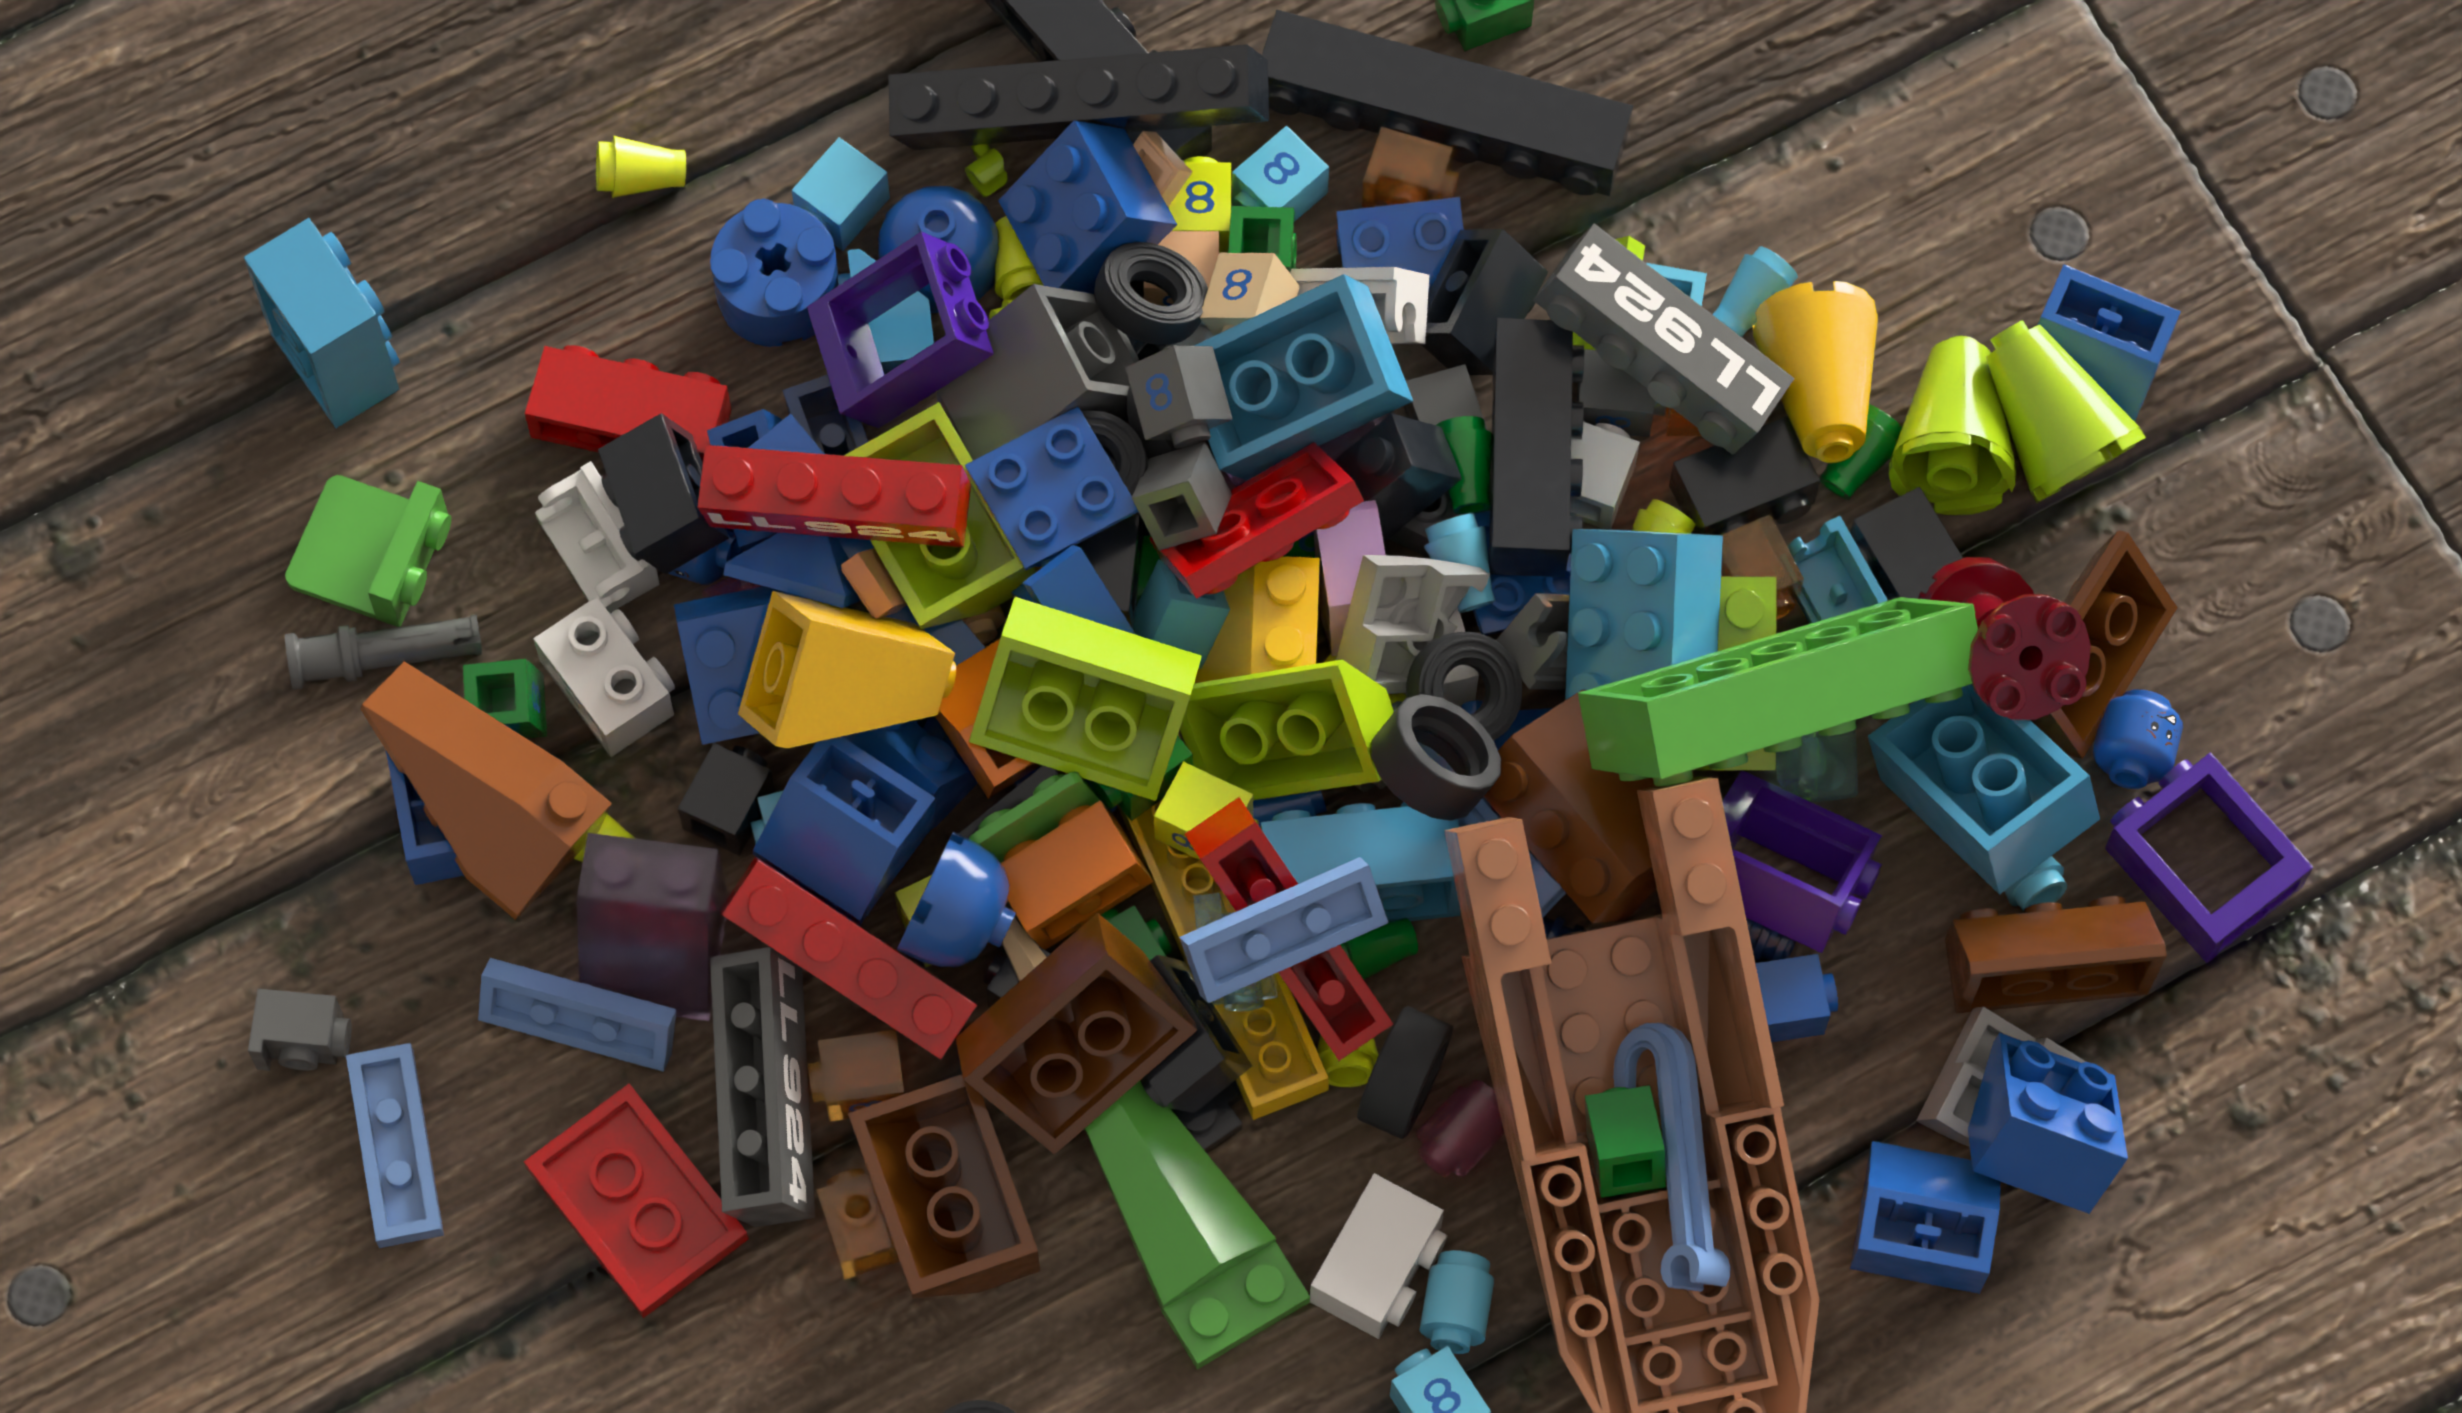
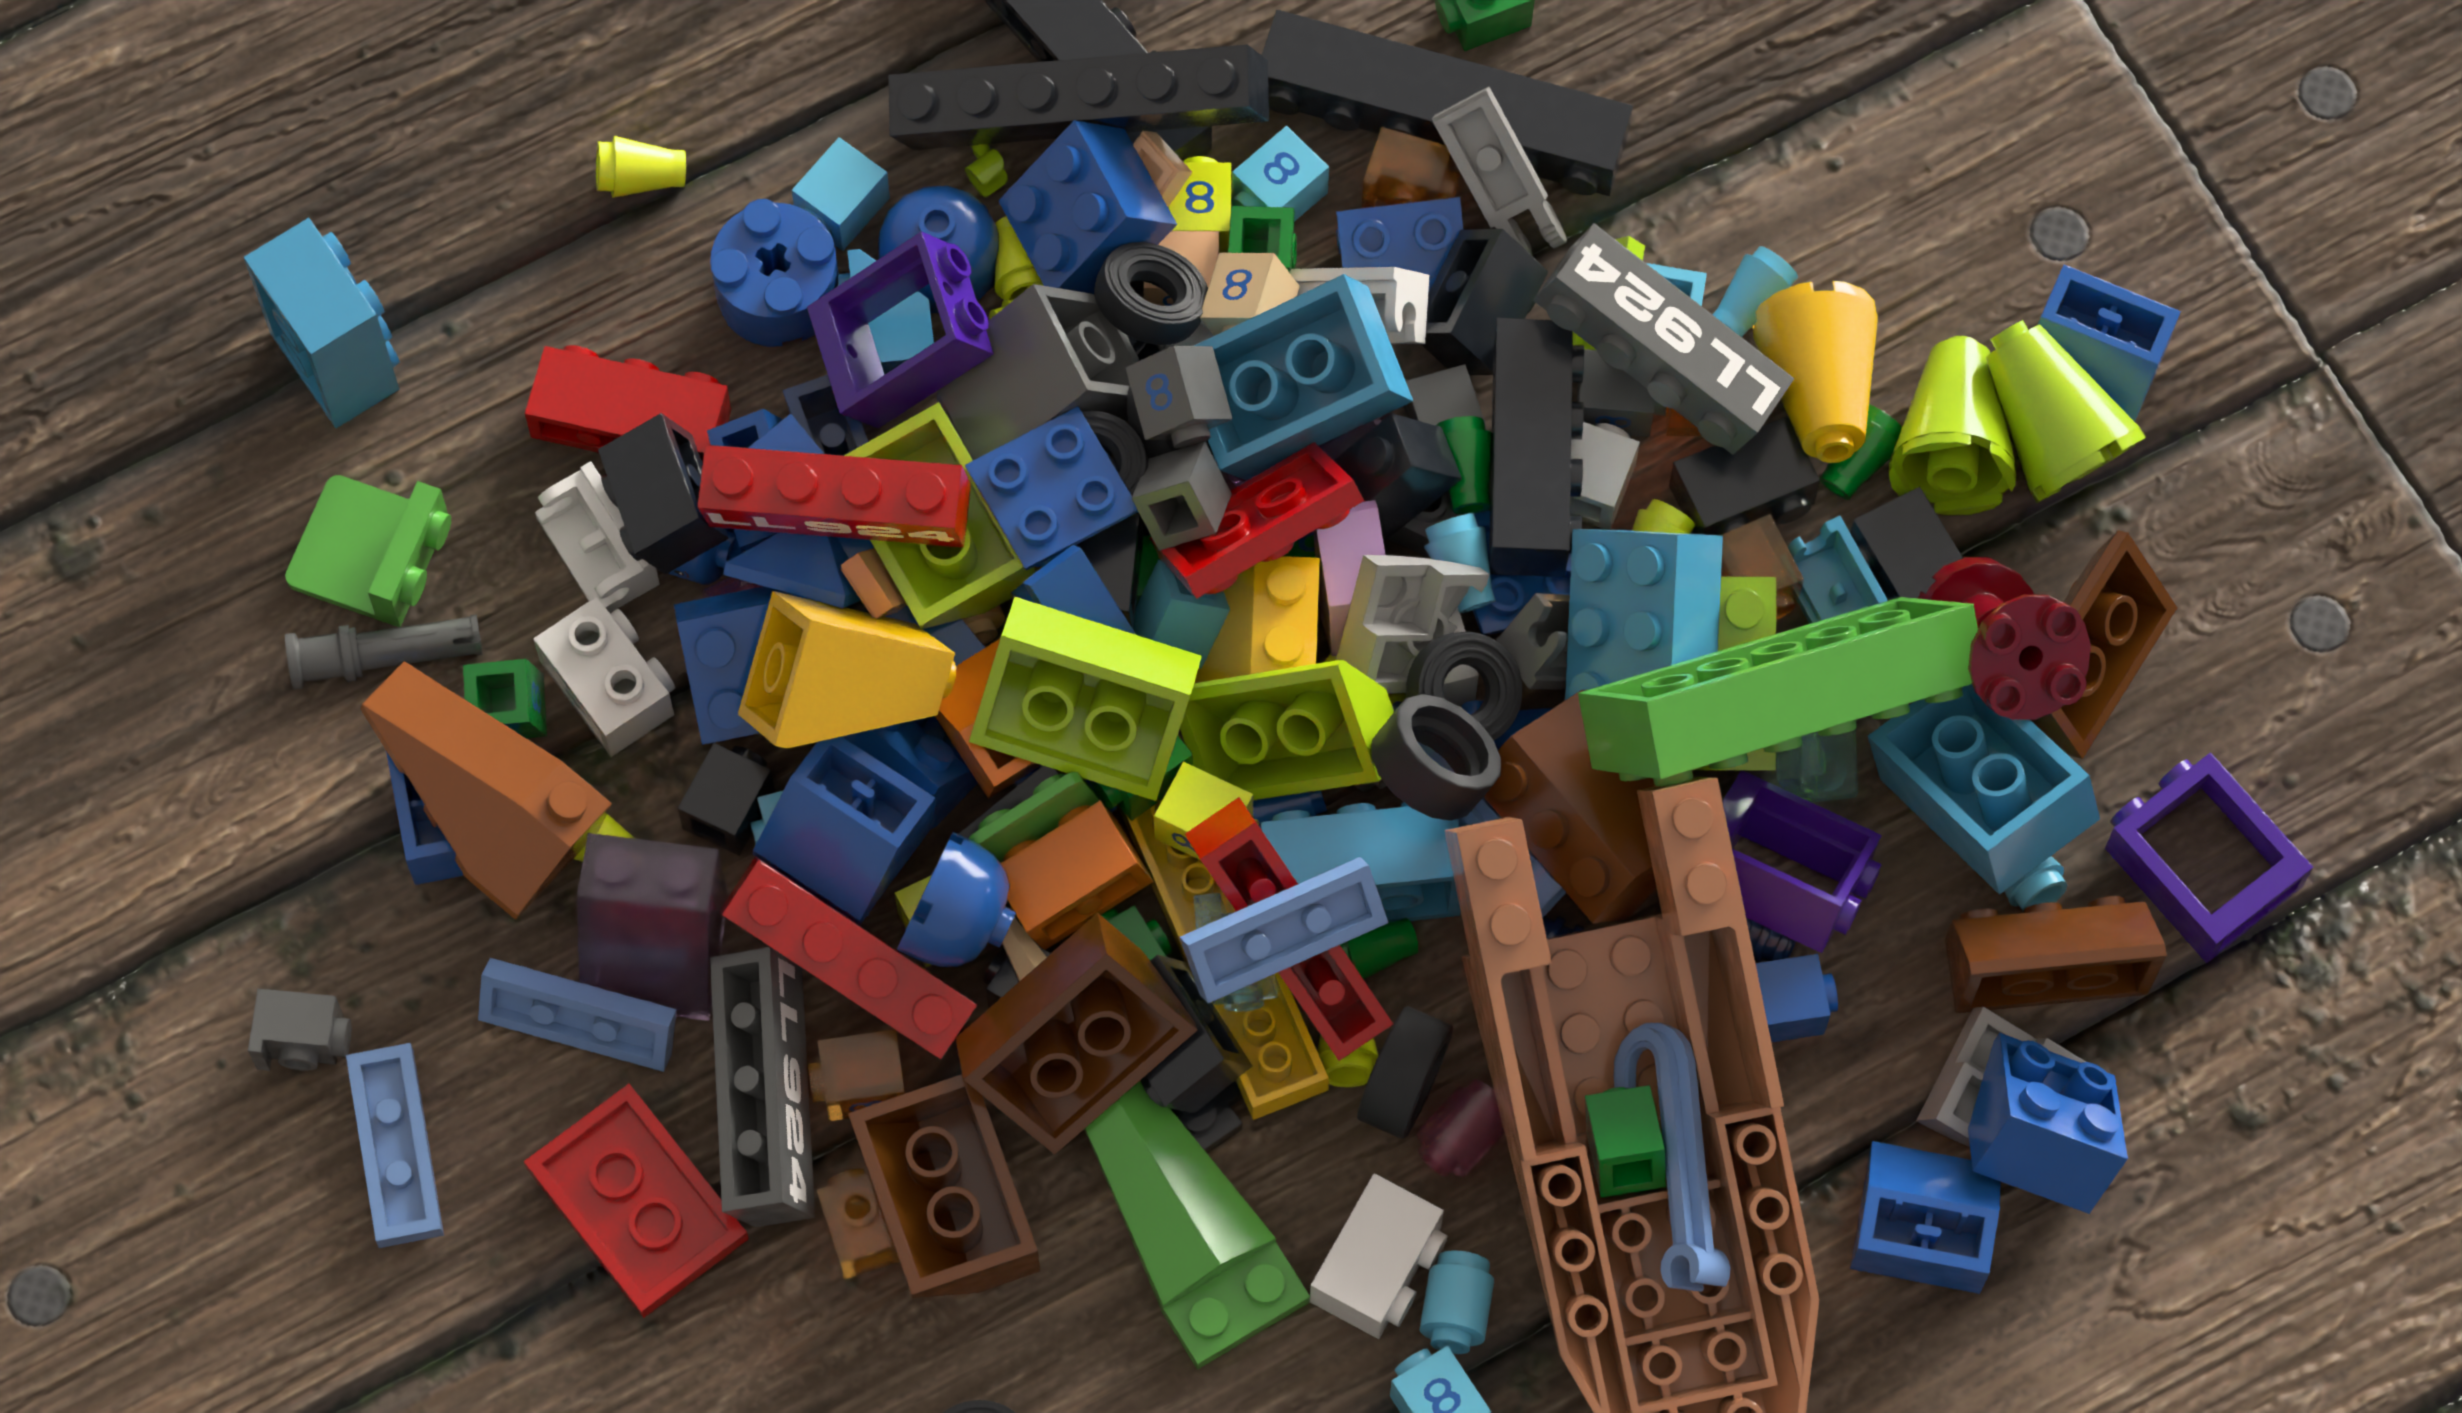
blue head [2093,689,2183,789] -> none
none -> light grey hinge [1432,87,1567,257]

